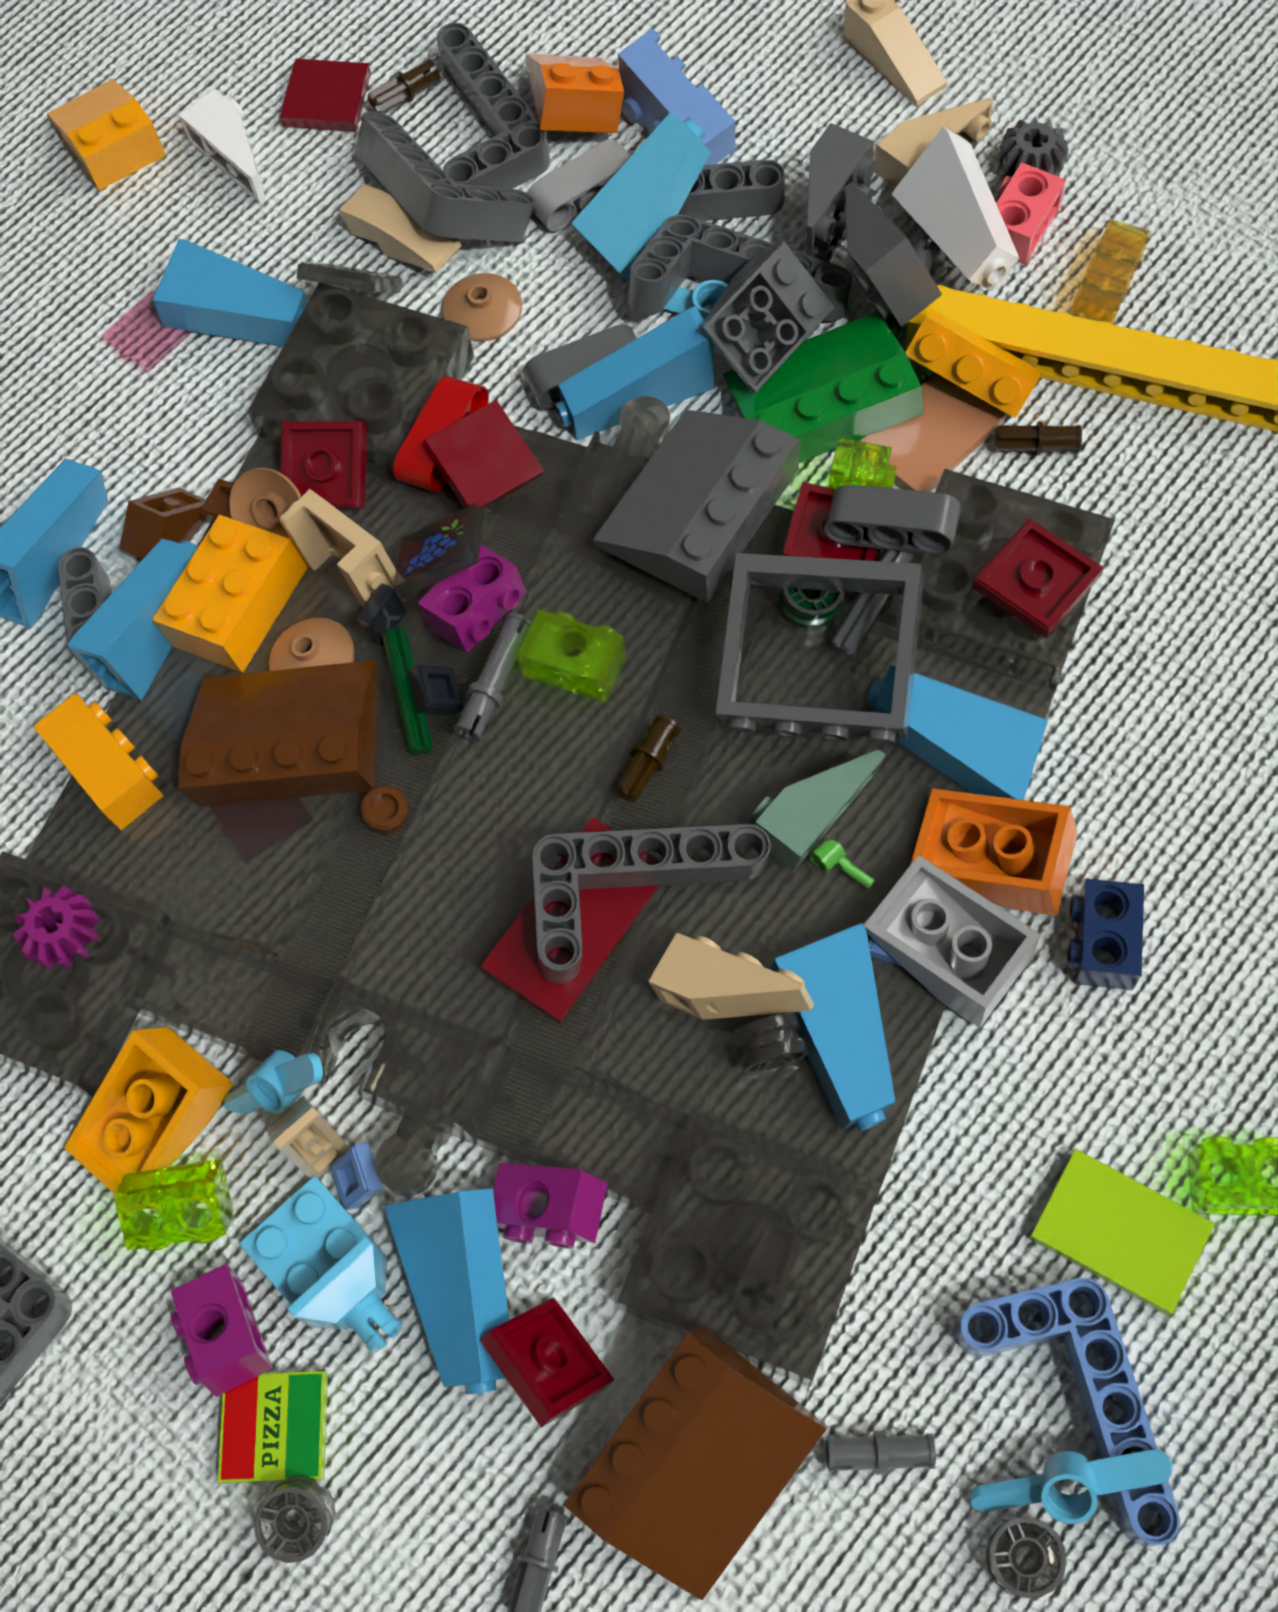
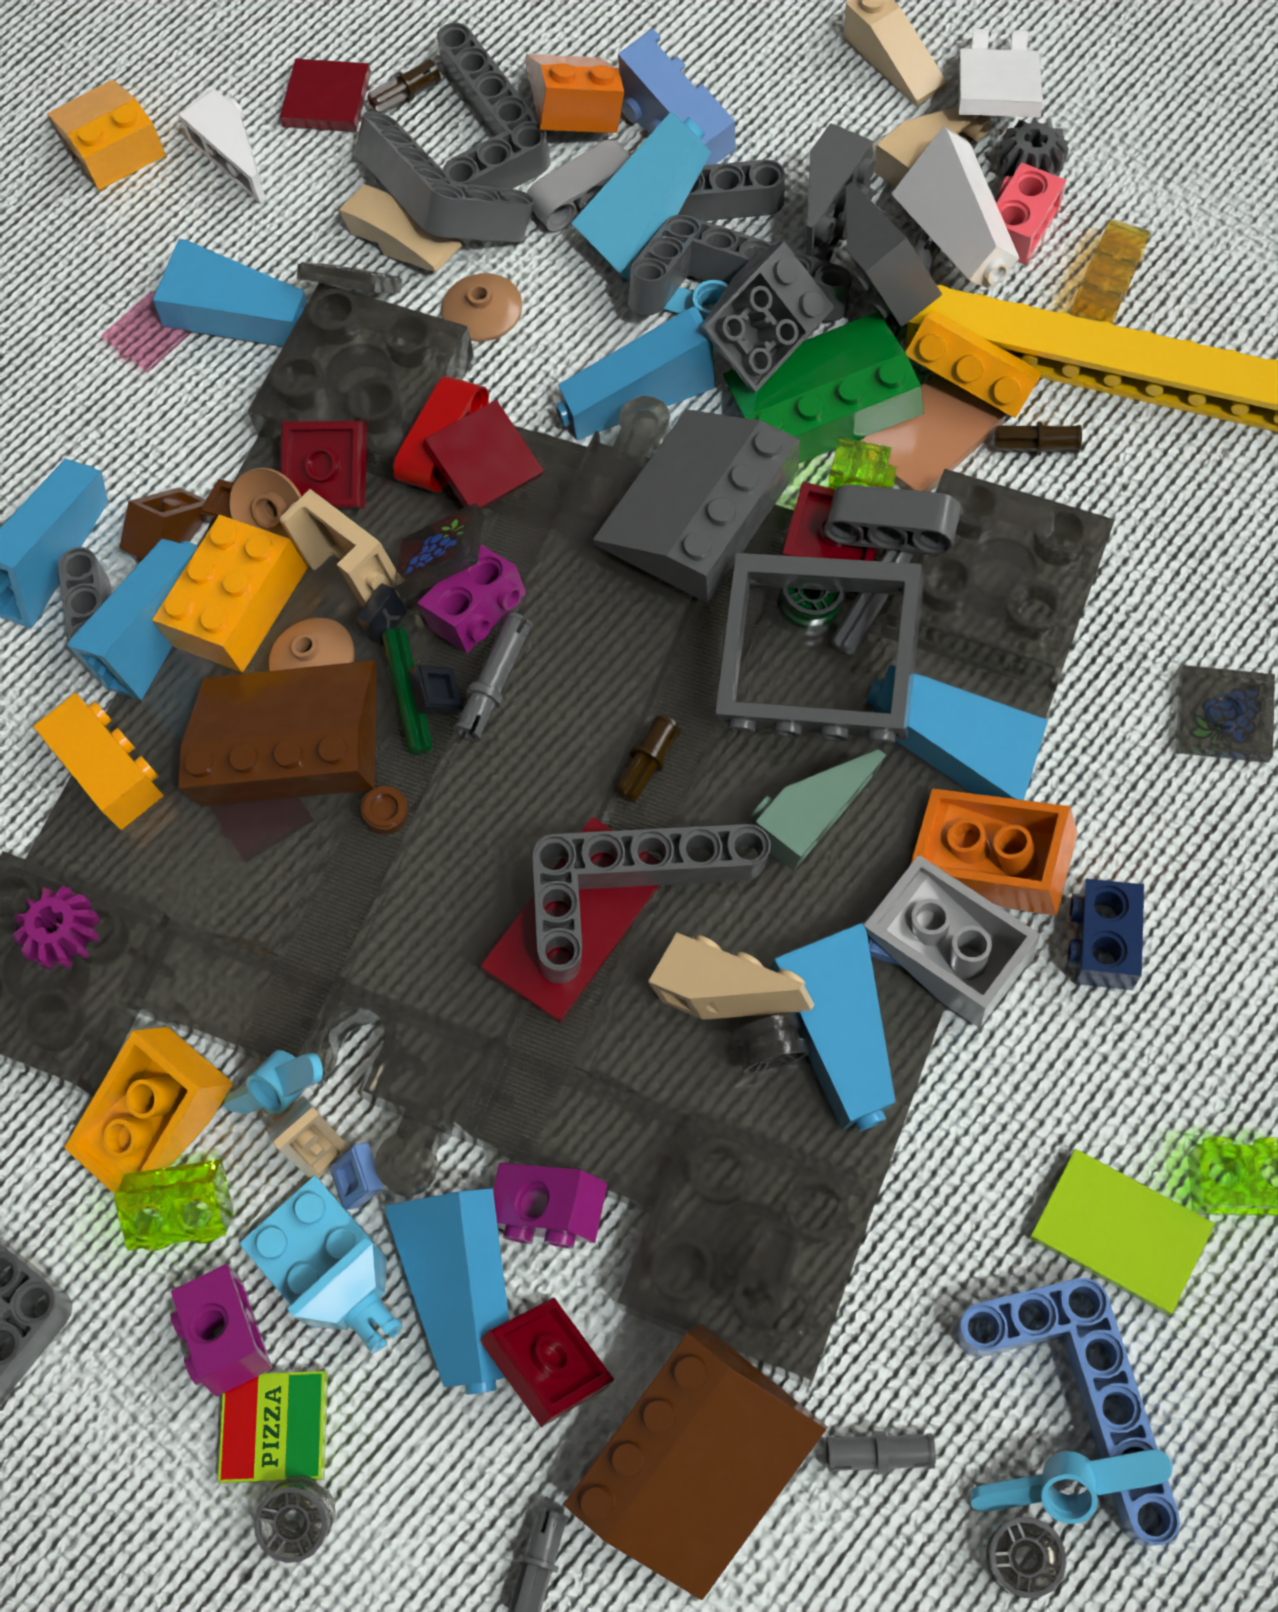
clear neon green brick [517,609,626,703] -> none
dark grey beam [523,324,637,410] -> none
bright green hand [809,840,875,889] -> none
dark red tile [972,518,1104,639] -> none
none -> white tile [959,29,1043,117]
none -> clear smoke tile [1176,665,1275,763]

